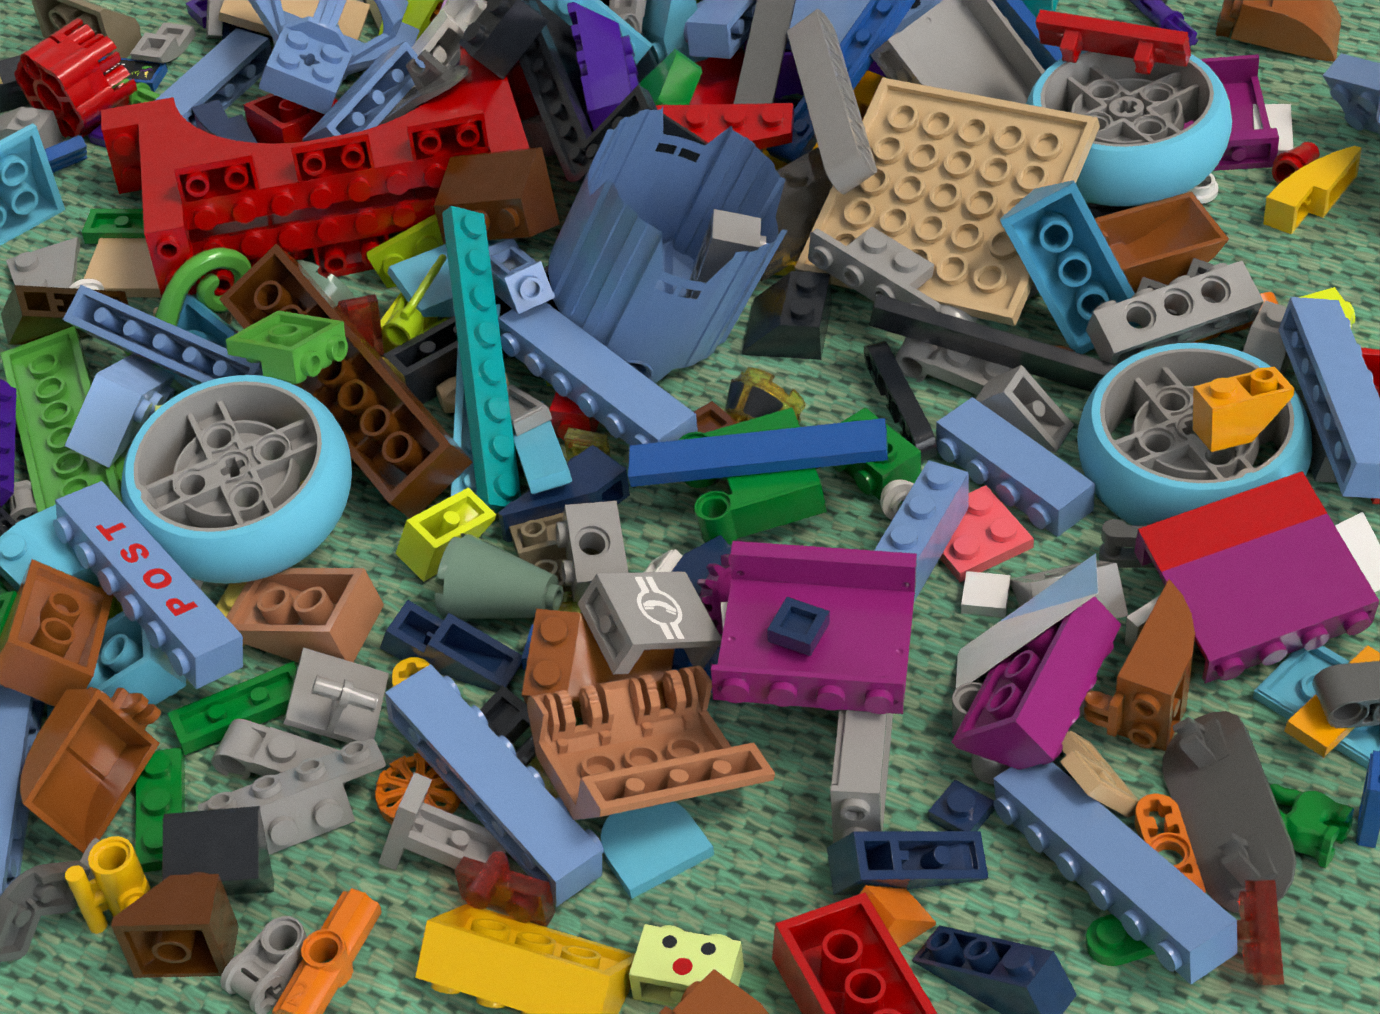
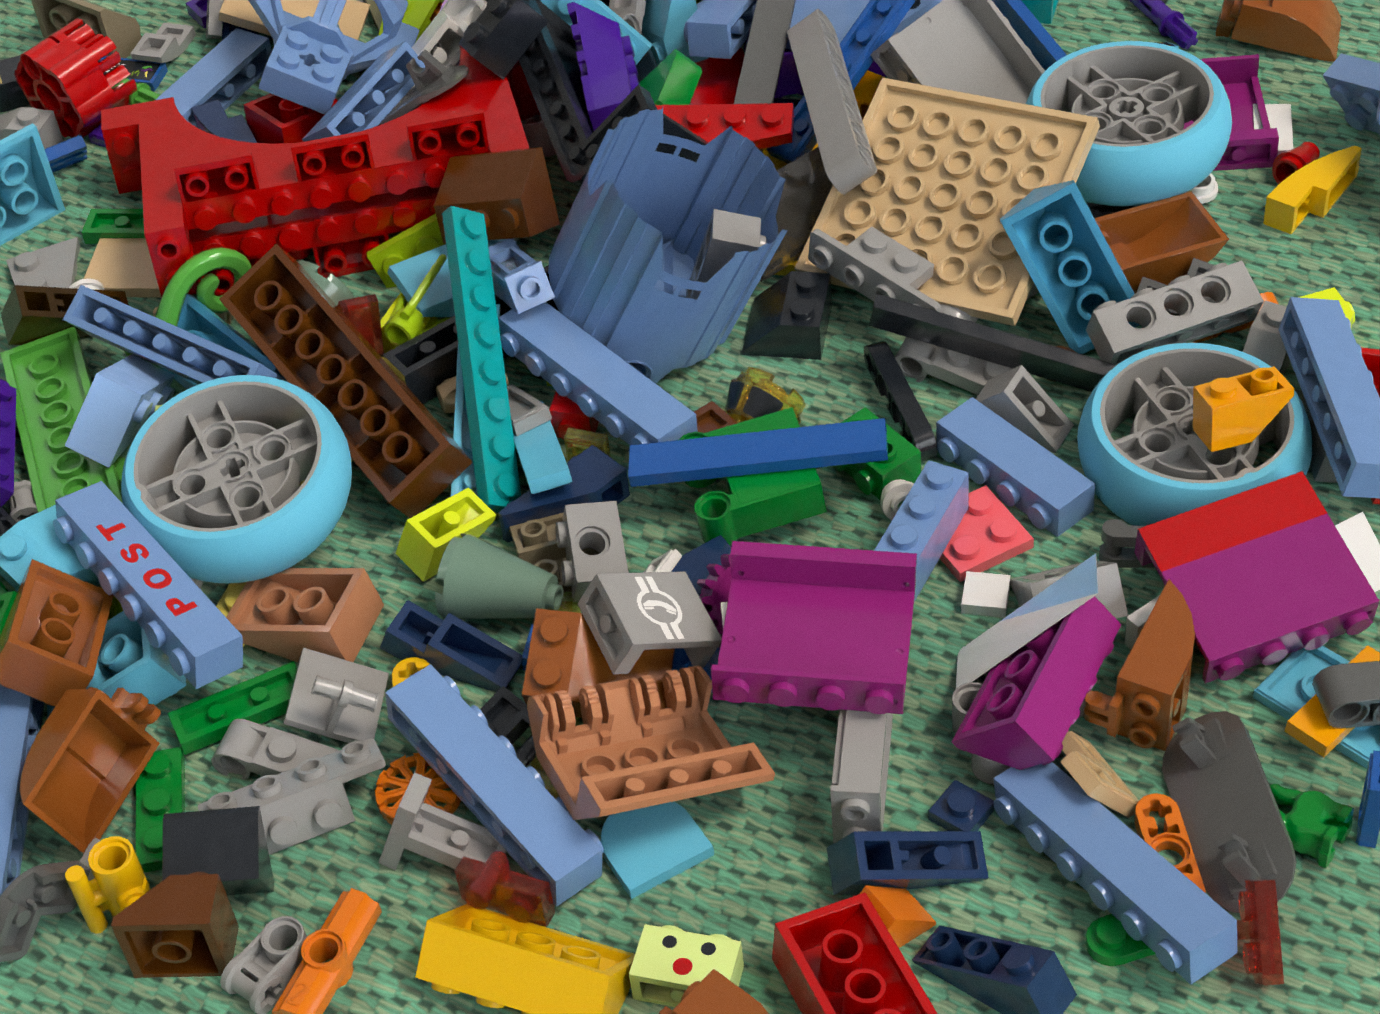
bright green plate [225,311,348,384] -> none
dark blue plate [767,597,830,656] -> none
red hinge [1035,9,1191,75] -> none

